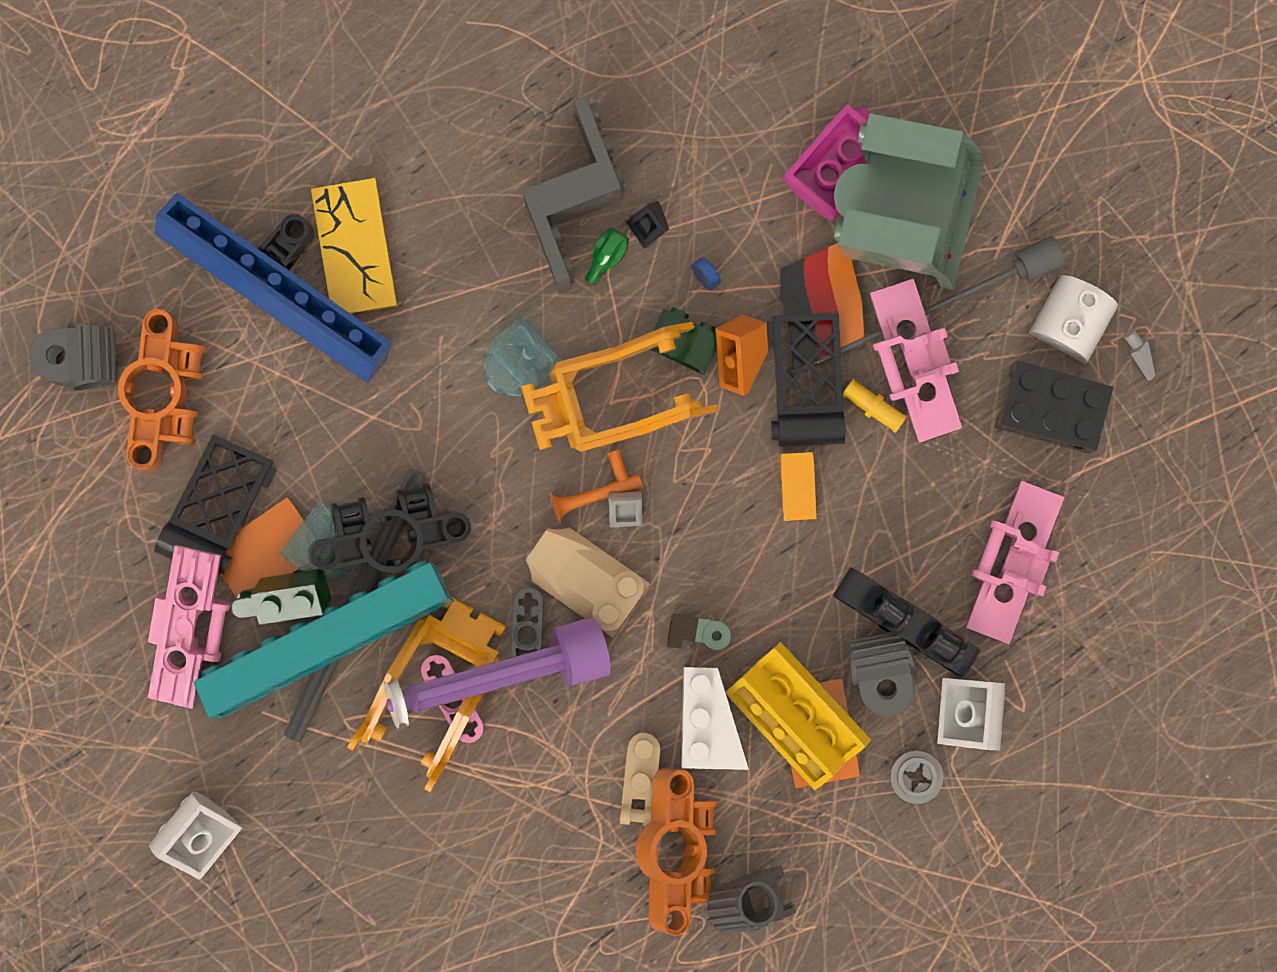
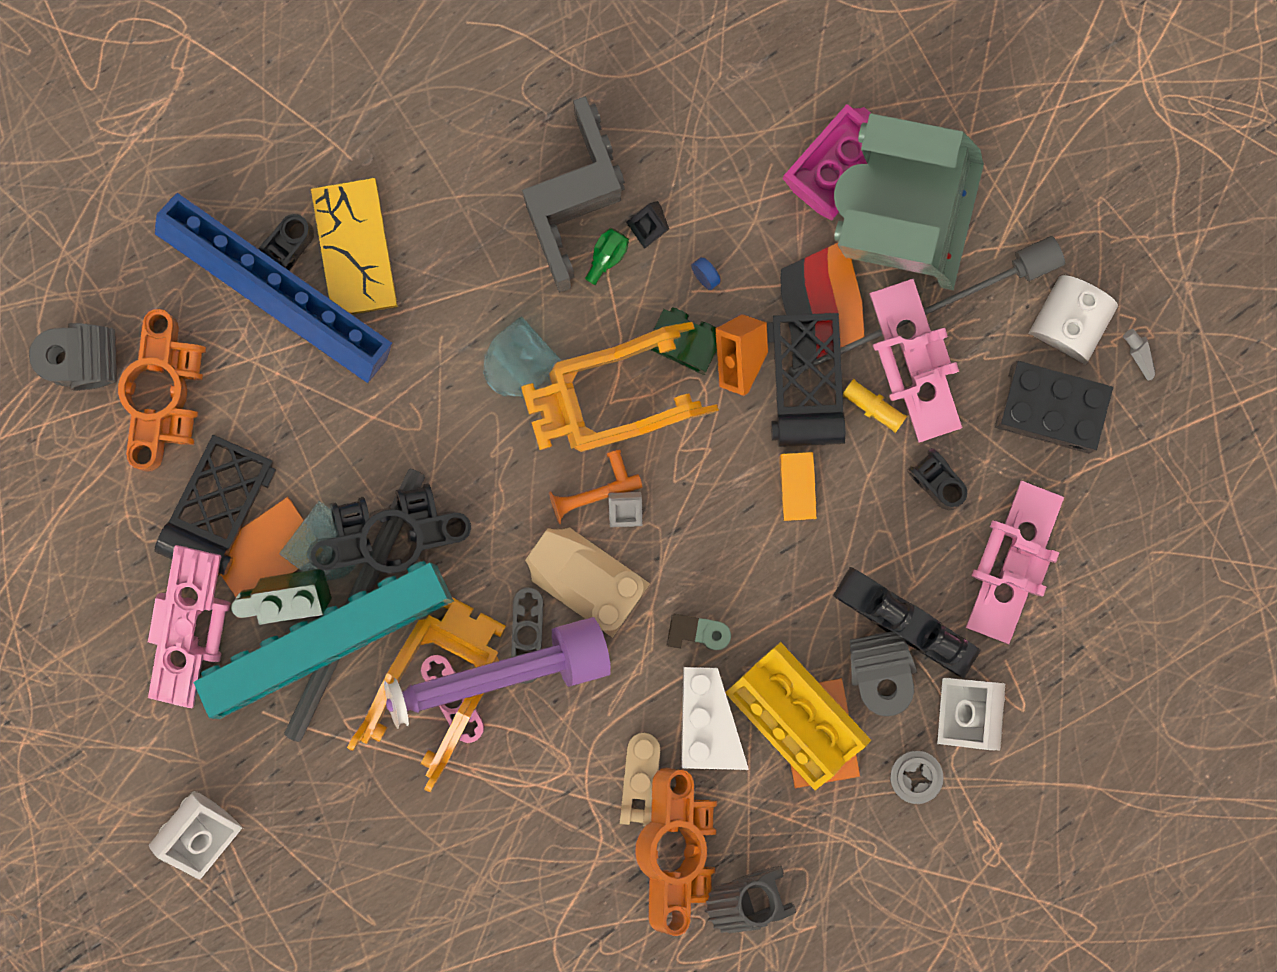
none -> black piece [907,448,968,510]

